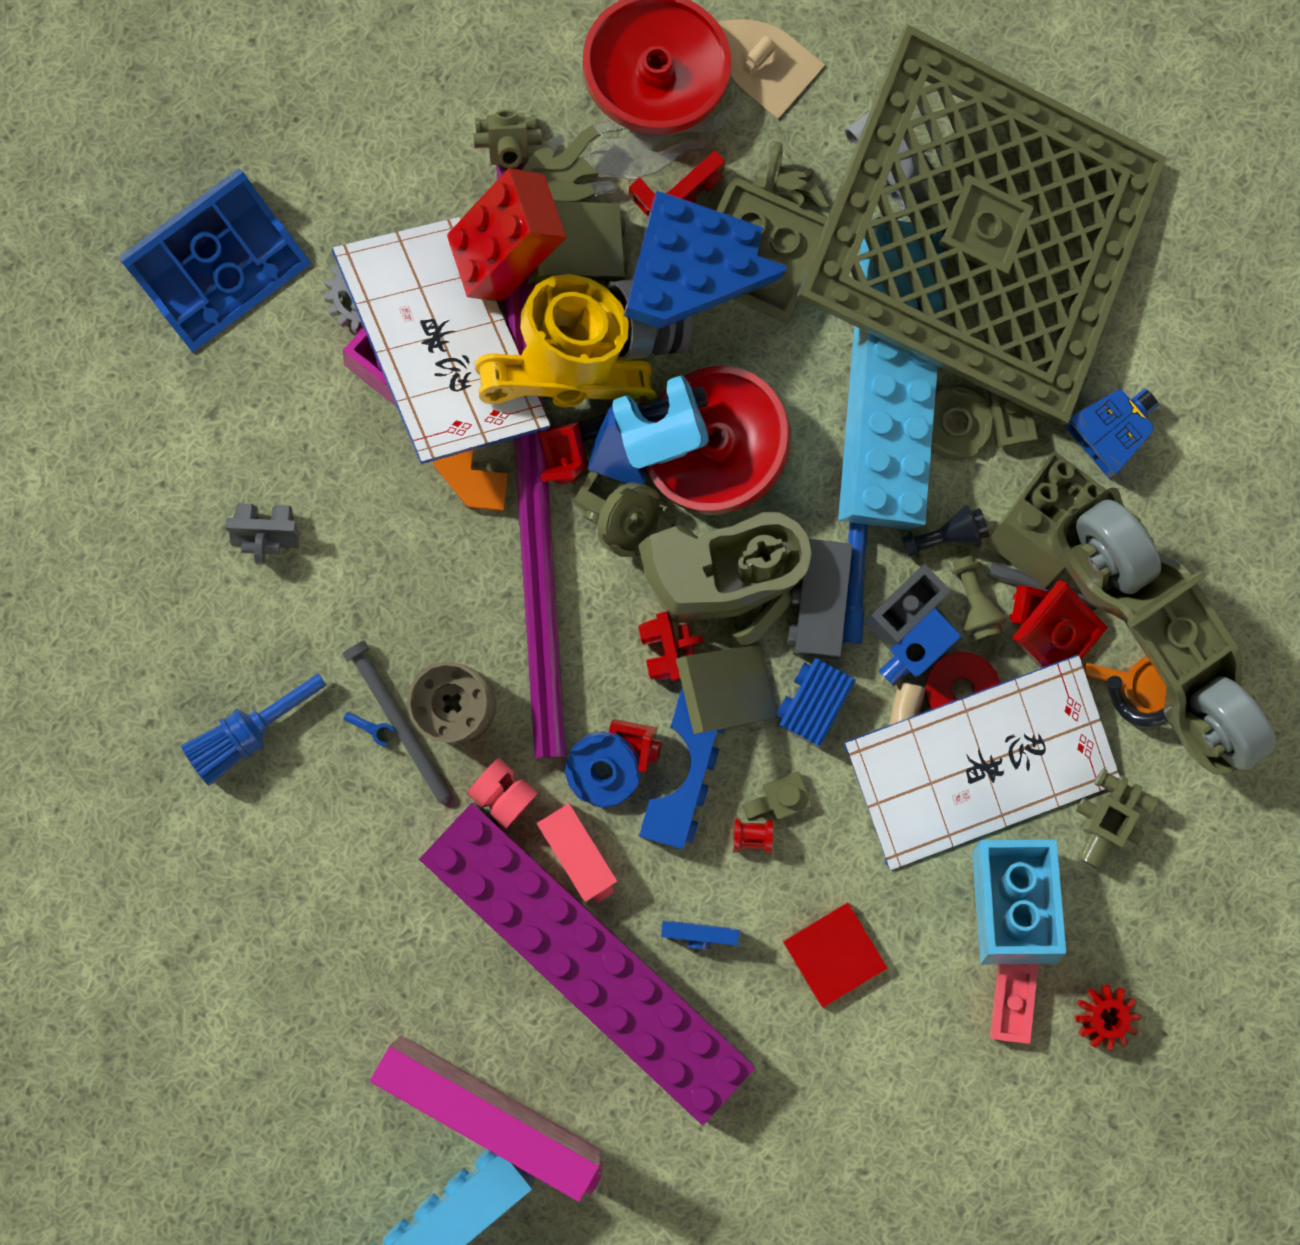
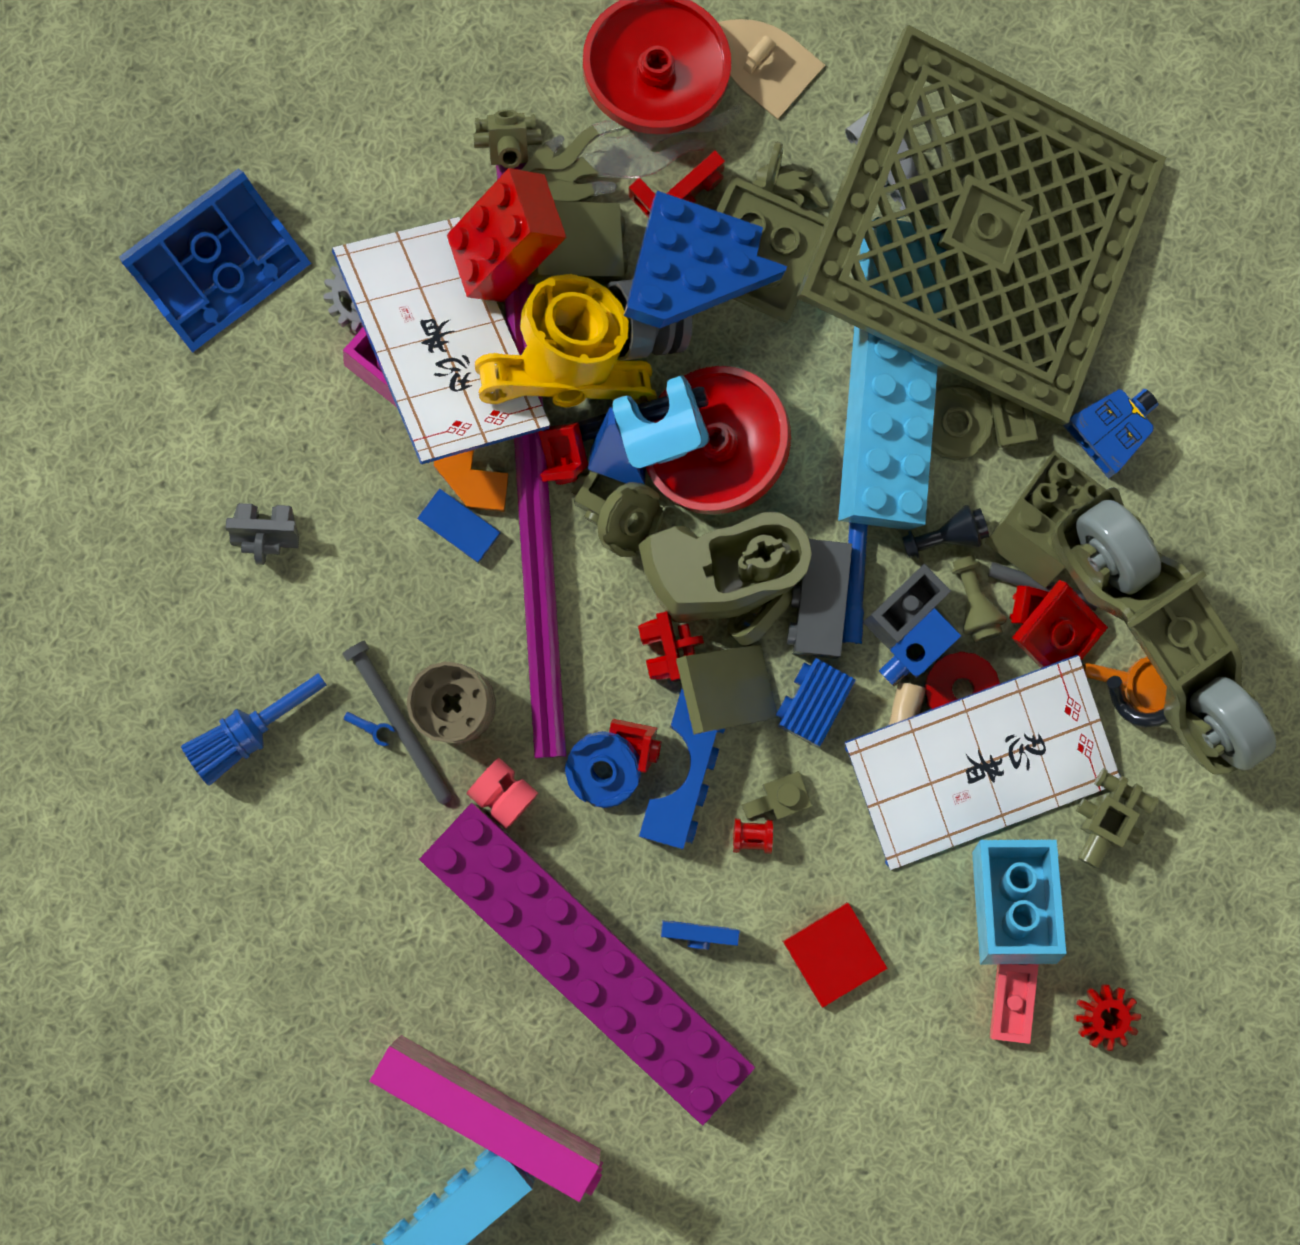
coral brick [536,803,618,904] -> none
none -> blue tile [417,488,501,564]

